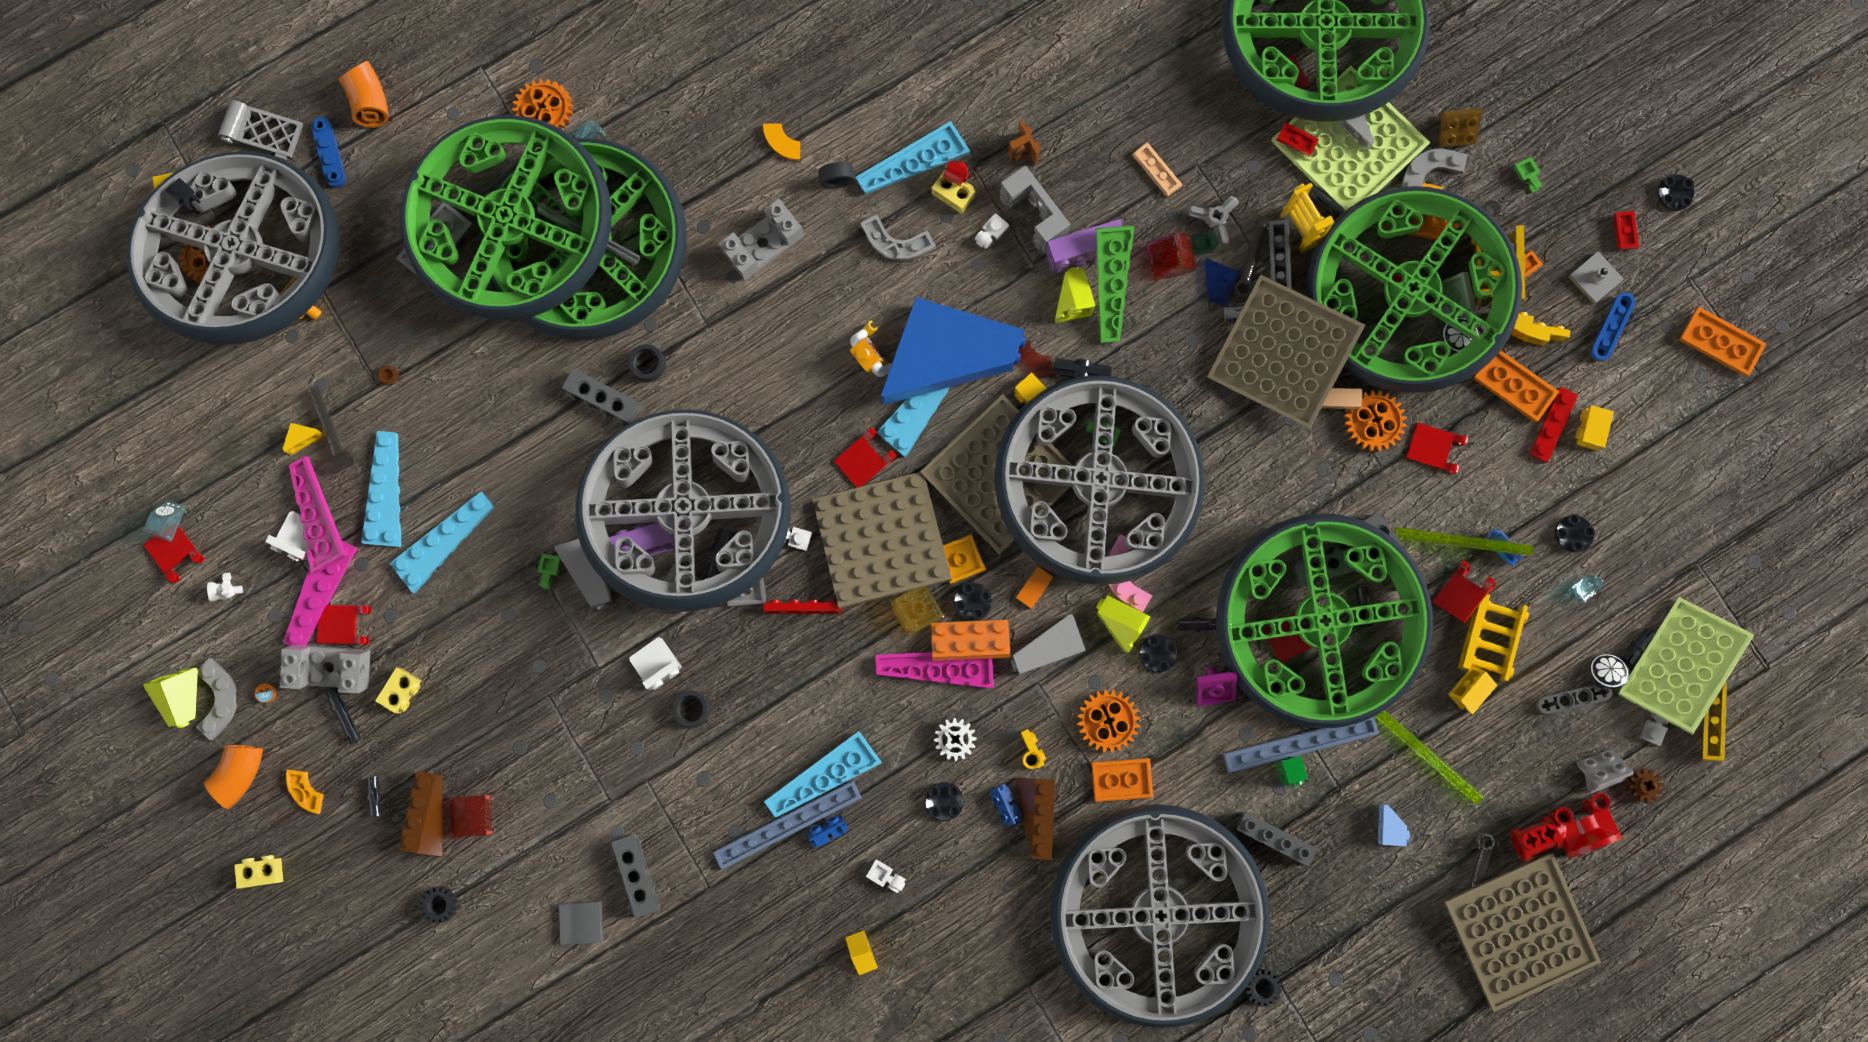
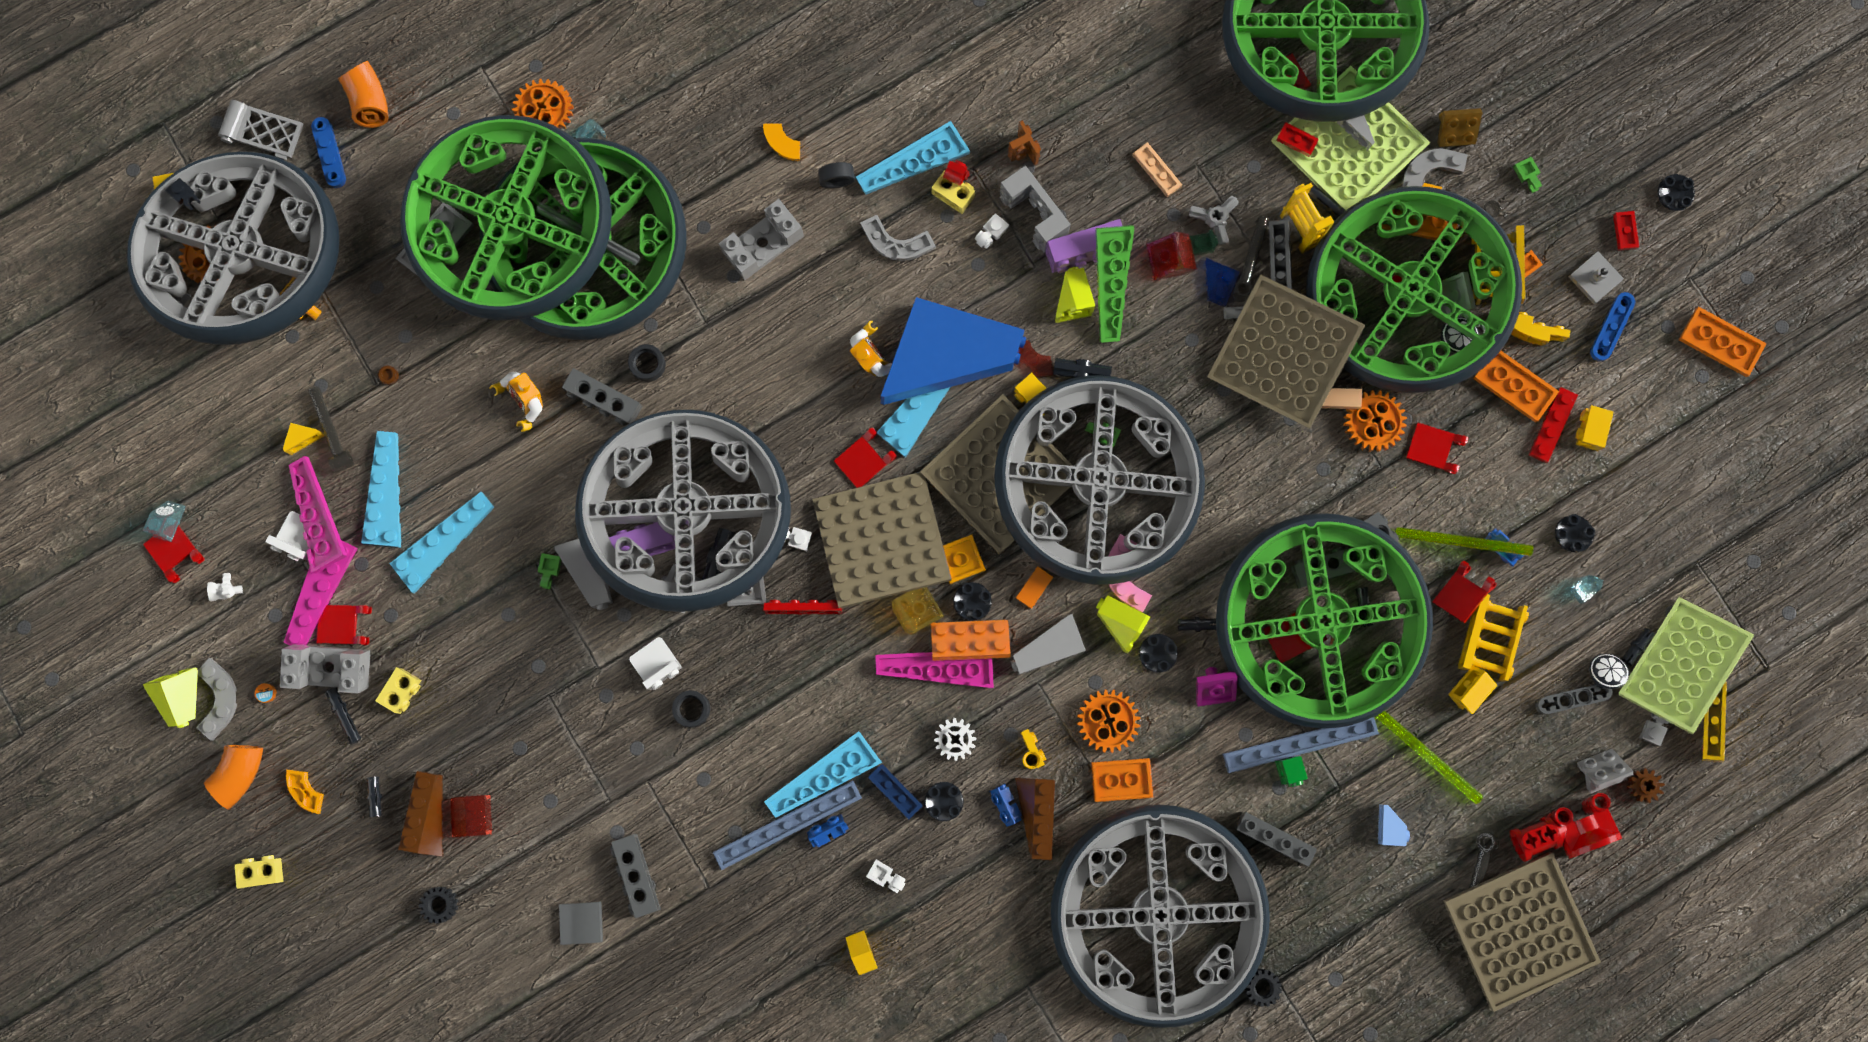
none -> torso [489,372,543,432]
none -> dark blue plate [868,764,923,819]

